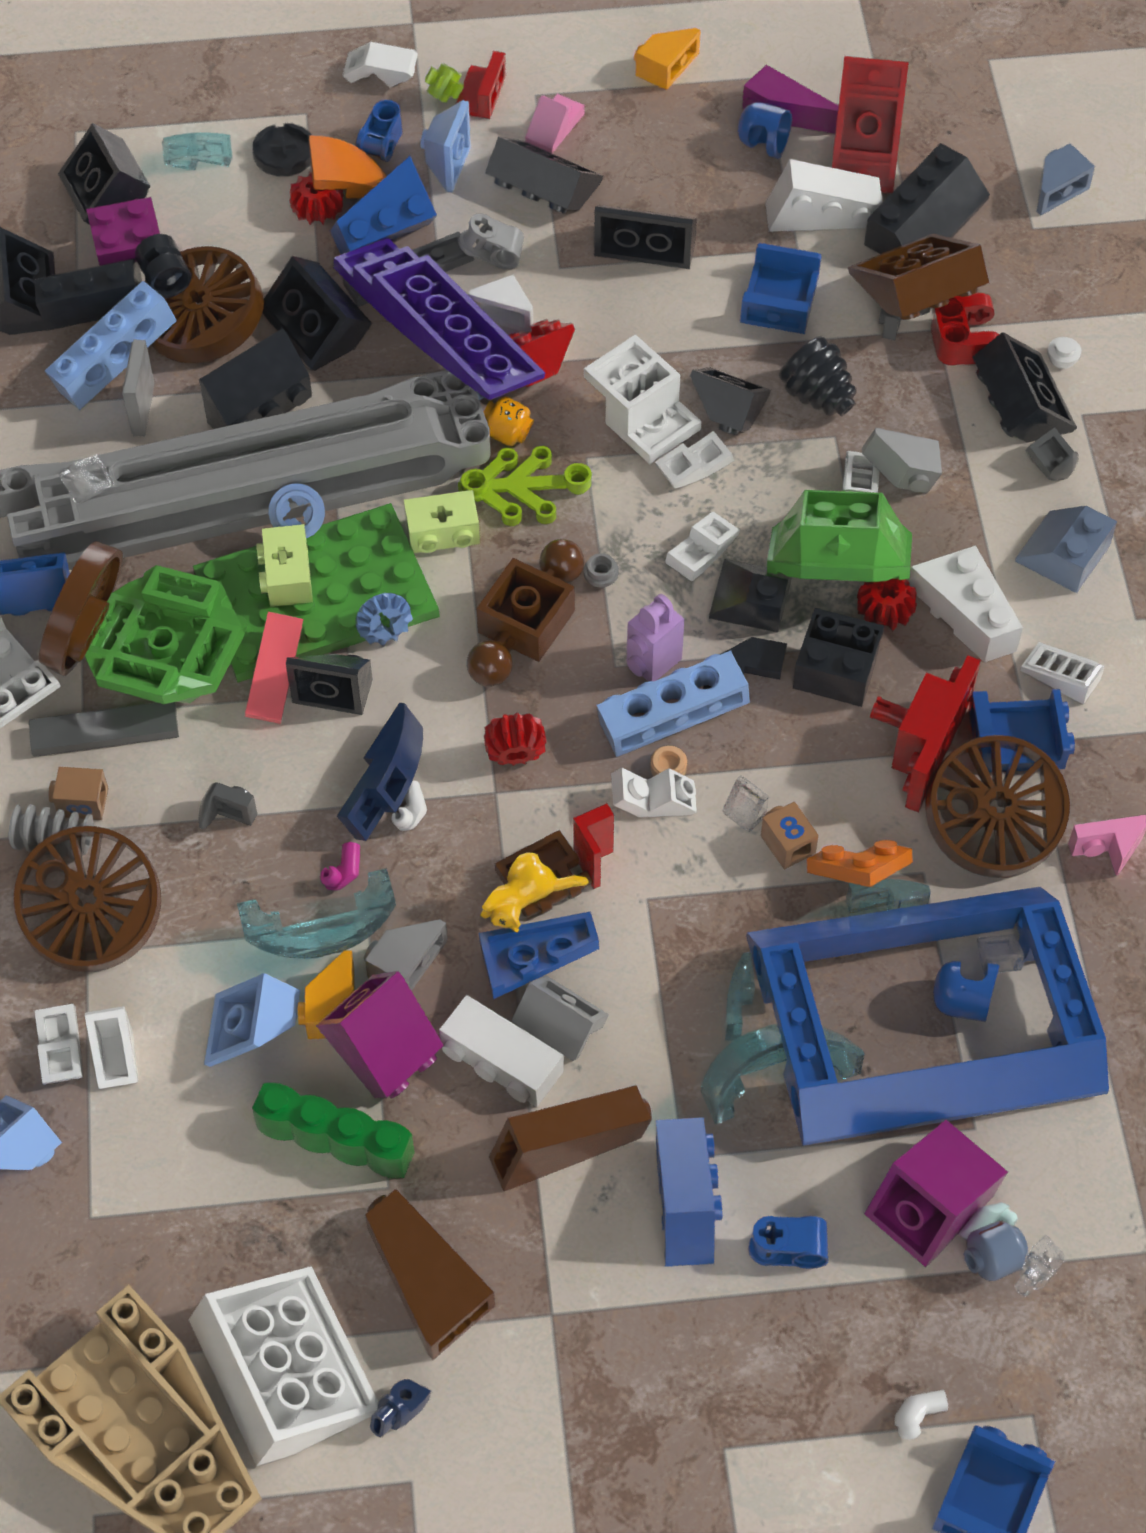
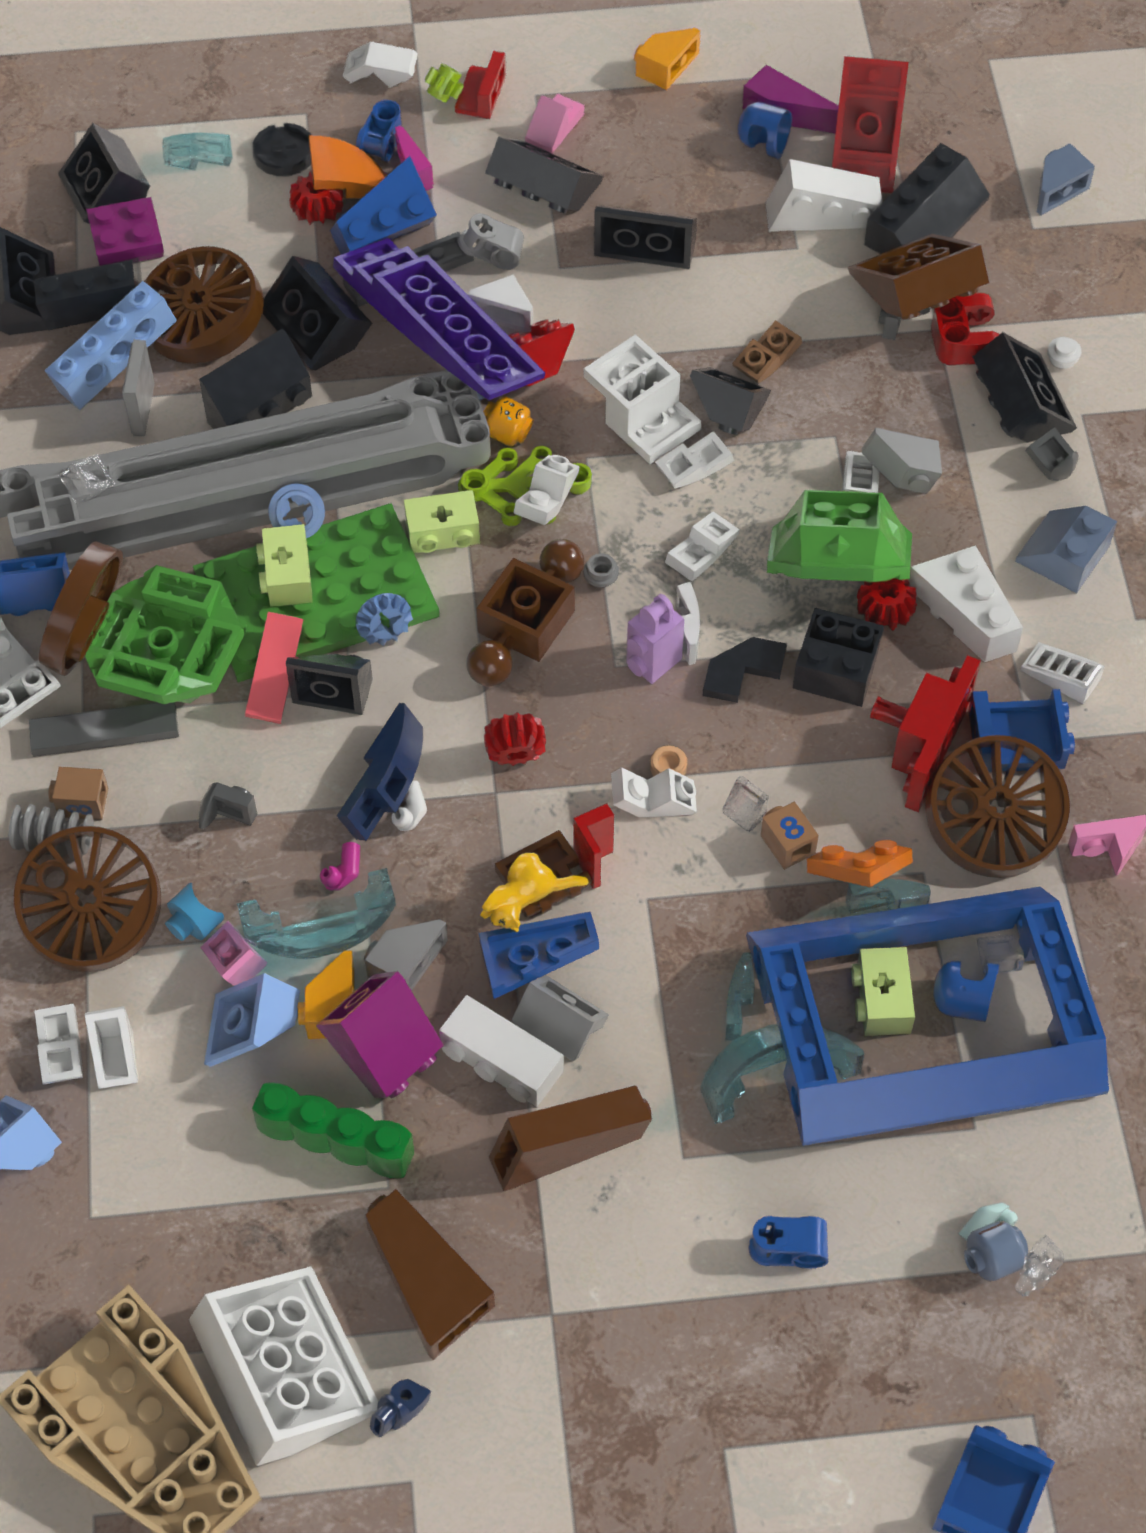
black wheel [135,234,191,298] -> none
light blue slope [421,100,471,192] -> none
light blue brick [597,650,750,757] -> none
wedge [656,1117,723,1267] -> none
black slope [709,559,792,633] -> none
blue panel [740,243,822,334] -> none
black piece [779,336,857,417] -> none
magenta slope [864,1120,1008,1267] -> none
white arm [895,1390,948,1440] -> none
none -> dark azure piece [165,883,224,941]
none -> bright pink slope [200,921,267,986]
none -> dark pink slope [395,125,434,191]
none -> white slope [513,455,580,525]
none -> white slope [676,582,700,665]
none -> medium nougat slope [732,320,803,383]
none -> yellowish green brick [851,947,915,1036]

